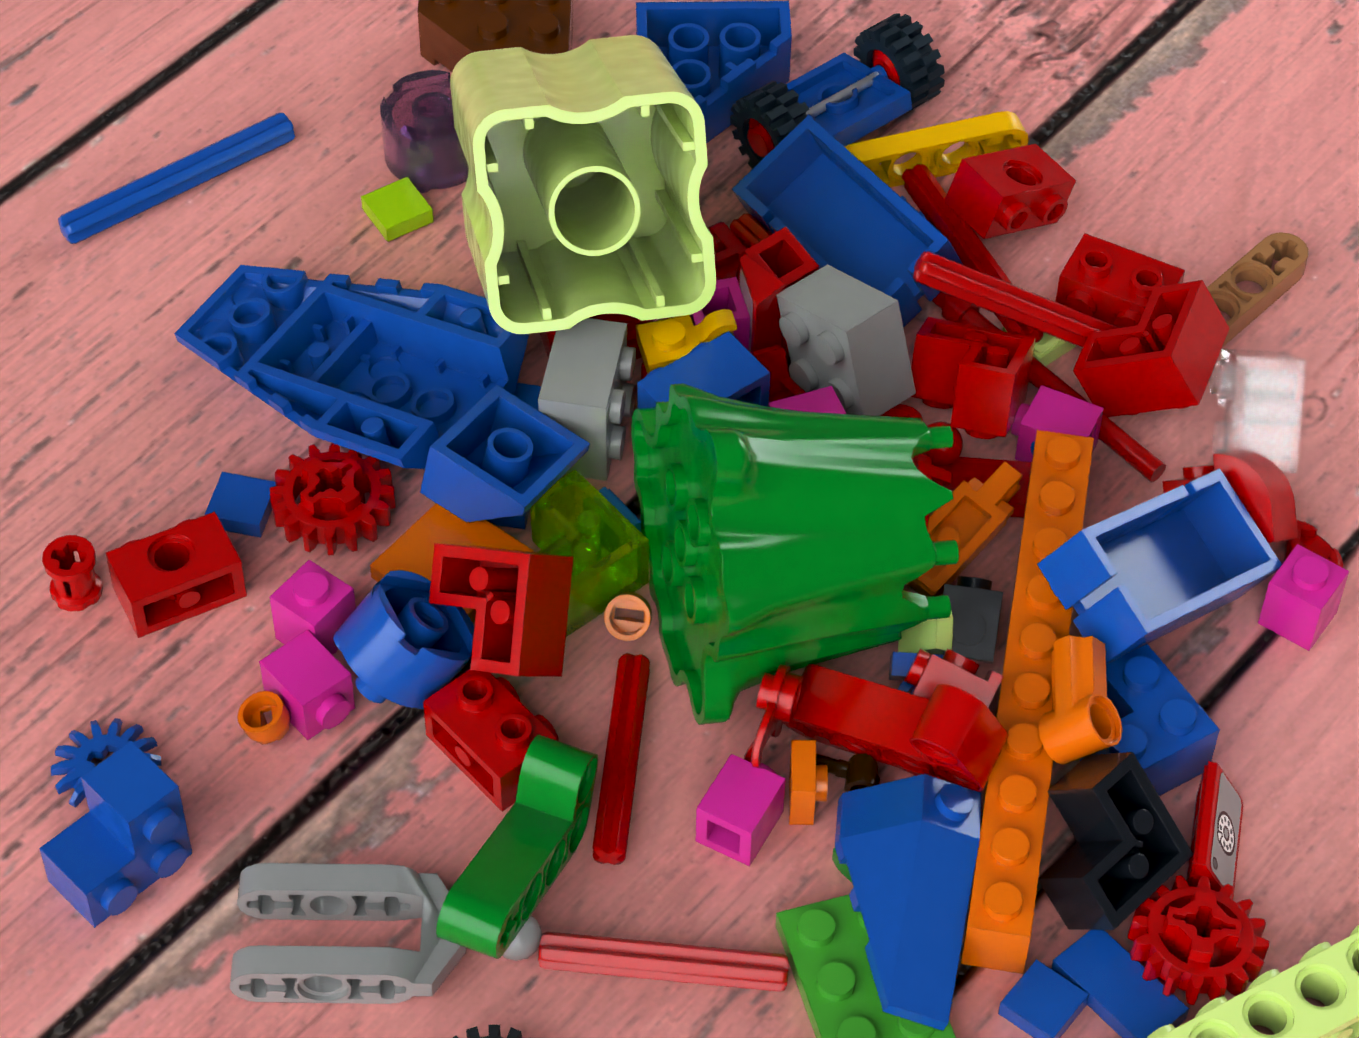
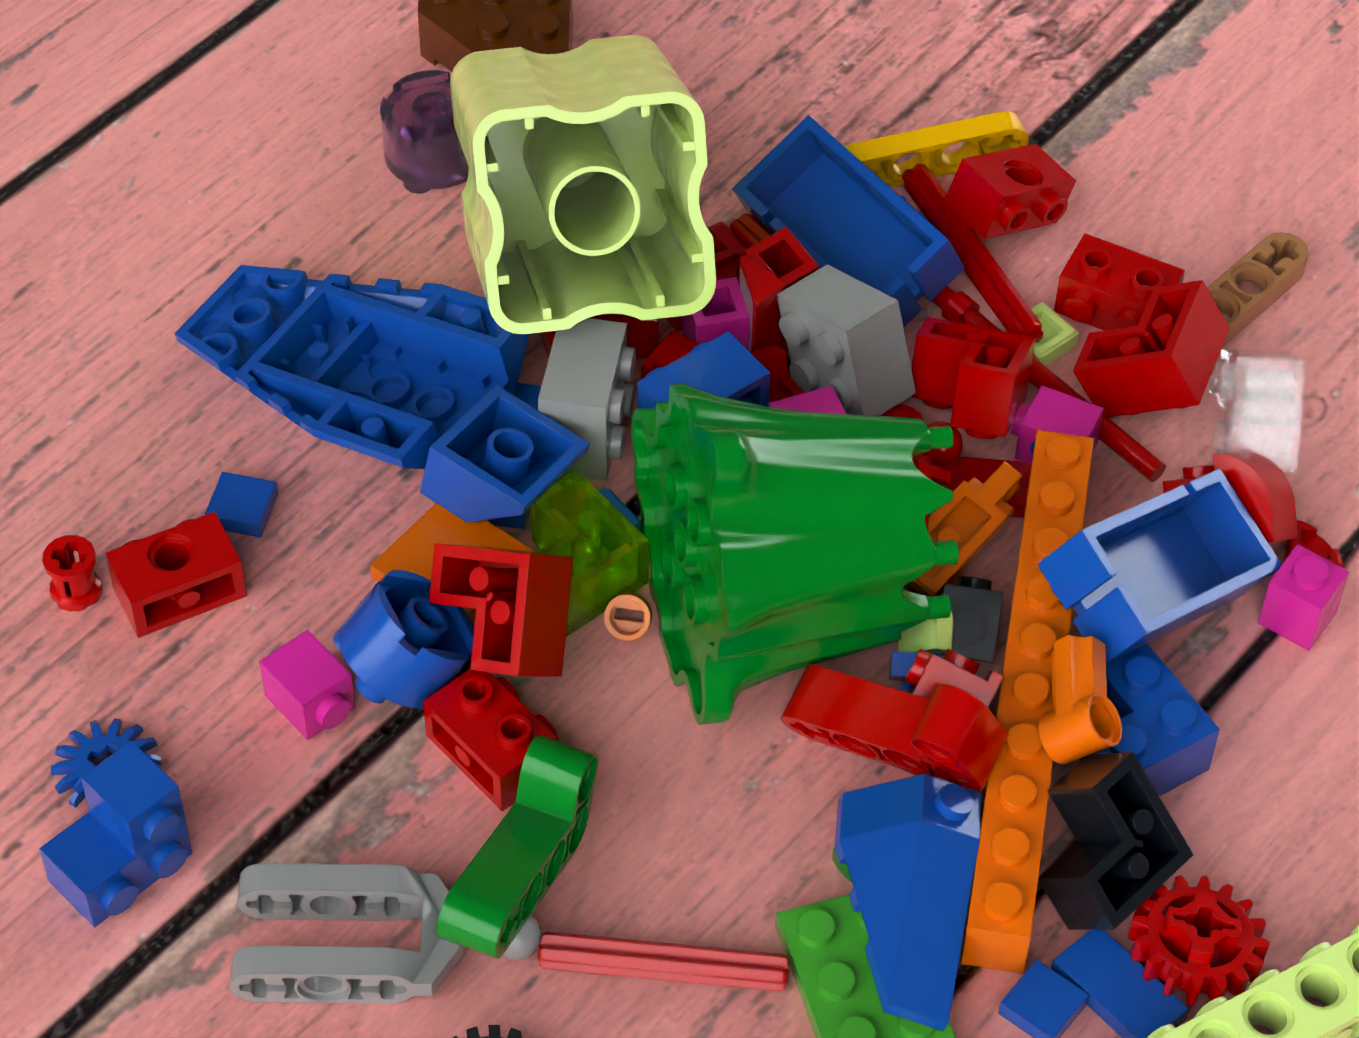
blue axle [58,113,295,244] -> none
orange hinge [237,691,291,745] -> none
red gear [270,443,396,555] -> none
dark pink brick [270,560,356,655] -> none
lime tile [361,177,434,242] -> none
red axle [592,653,650,865] -> none
blue brick [636,1,792,143] -> none
yellow plate [636,309,737,374] -> none
dark pink brick [695,754,786,867] -> none
plate [730,13,945,169] -> none
red plate [744,664,803,768] -> none
orange plate [789,740,828,825] -> none
dark brown hand [816,753,880,792] -> none
red axle [913,251,1120,348] -> none
slope [1186,761,1243,900] -> none

